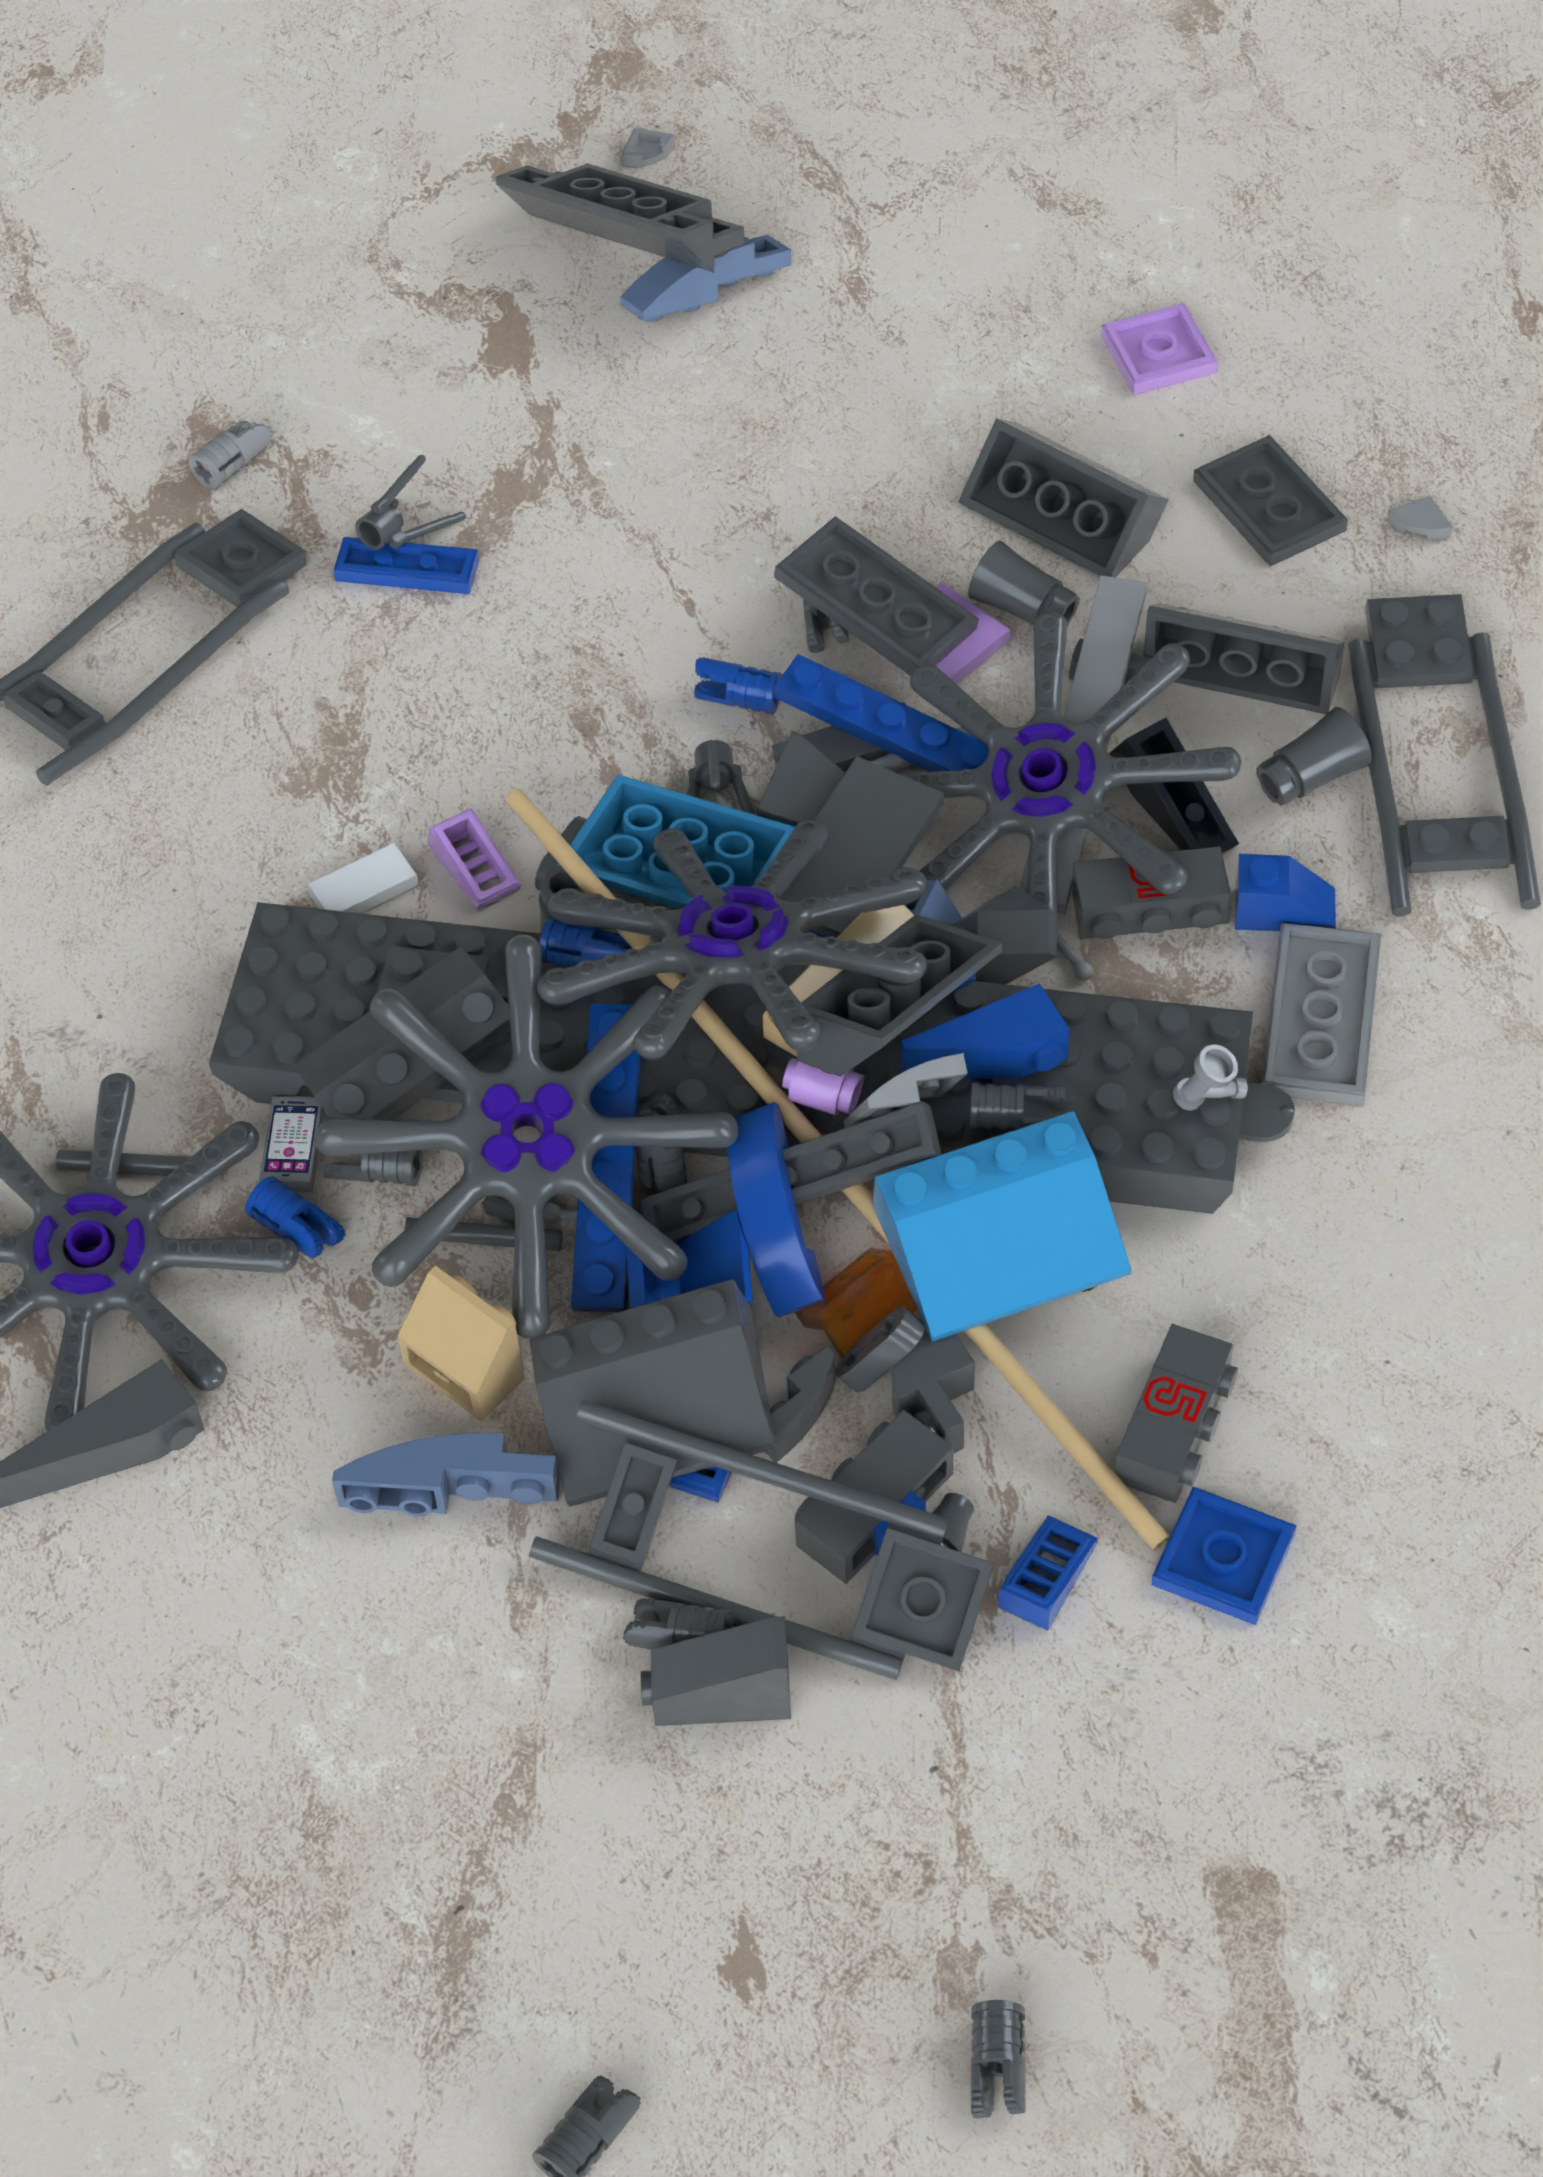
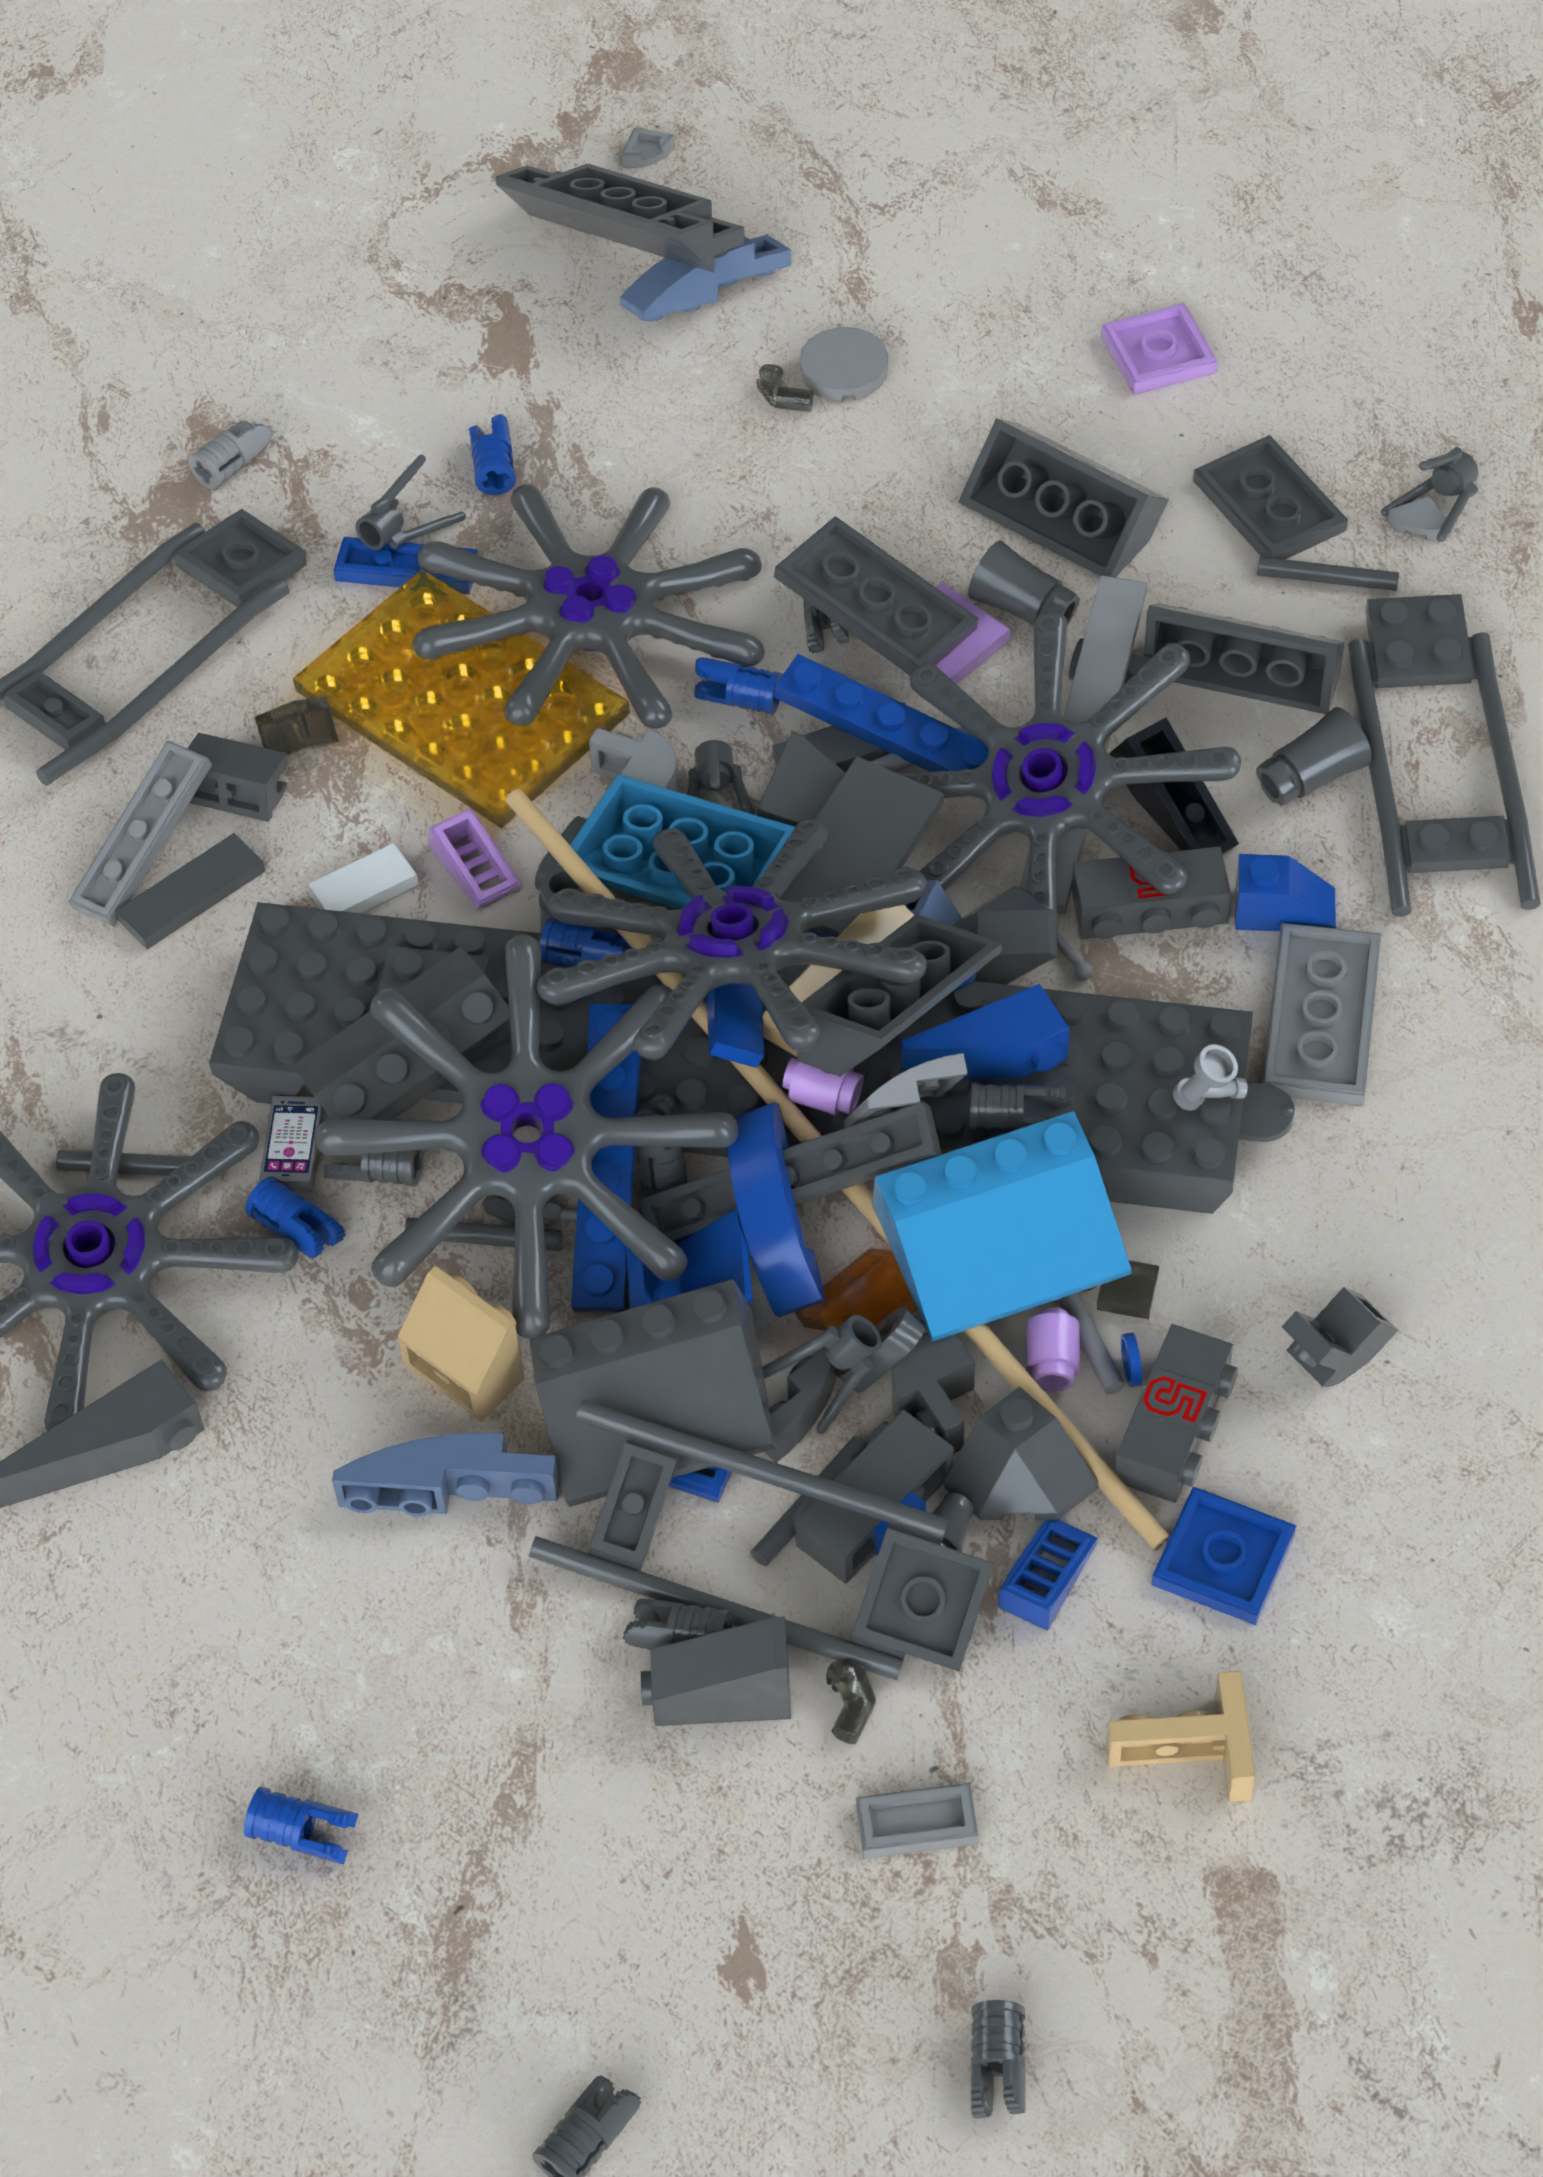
none -> light grey tile [68,740,212,927]
none -> dark grey tile [115,833,265,949]
none -> dark grey hinge [187,732,288,822]
none -> blue hinge [244,1786,358,1865]
none -> clear smoke panel [255,696,339,756]
none -> clear yellow plate [293,569,630,829]
none -> dark grey animal [412,484,765,729]
none -> blue hinge [469,414,516,495]
none -> light grey brick [589,727,679,792]
none -> blue tile [707,984,764,1068]
none -> dark grey bar [751,1436,867,1566]
none -> clear smoke arm [756,364,814,412]
none -> dark grey plant [762,1315,881,1434]
none -> light grey tile [800,327,888,401]
none -> clear smoke arm [826,1659,876,1744]
none -> light grey tile [856,1783,979,1859]
none -> dark grey slope [943,1386,1098,1520]
none -> lavender brick [1026,1308,1080,1392]
none -> light grey bar [1058,1292,1125,1395]
none -> clear smoke tile [1097,1260,1159,1320]
none -> tan bracket [1106,1671,1255,1802]
none -> blue piece [1121,1332,1142,1387]
none -> dark grey bar [1257,557,1399,591]
none -> dark grey brick [1282,1287,1398,1387]
none -> dark grey plant [1381,447,1478,542]

